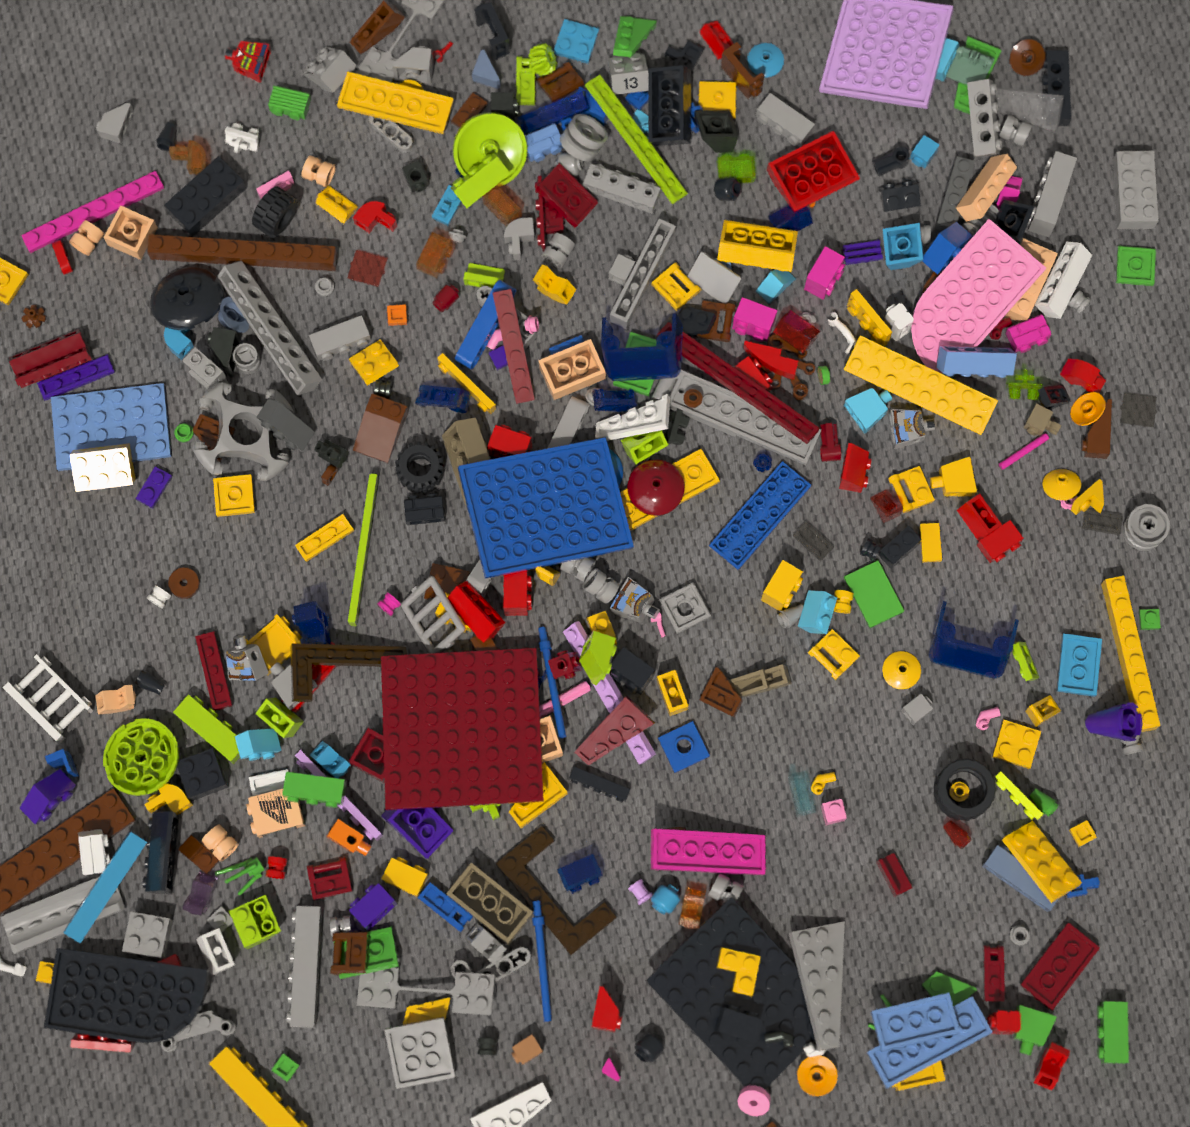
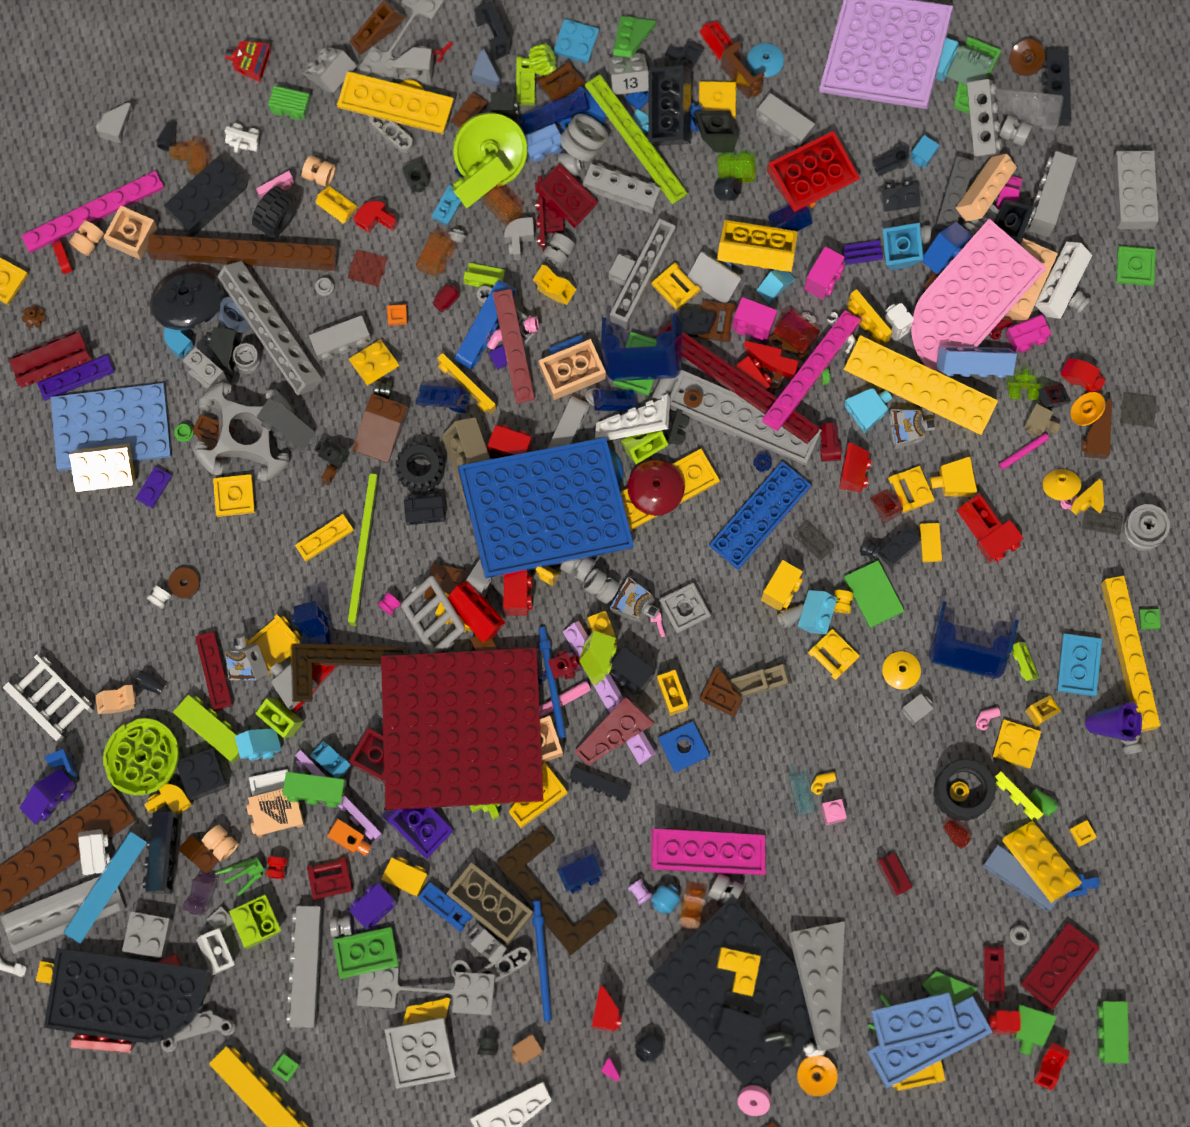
reddish brown plate [330,933,368,975] -> none
none -> dark pink plate [762,310,861,432]

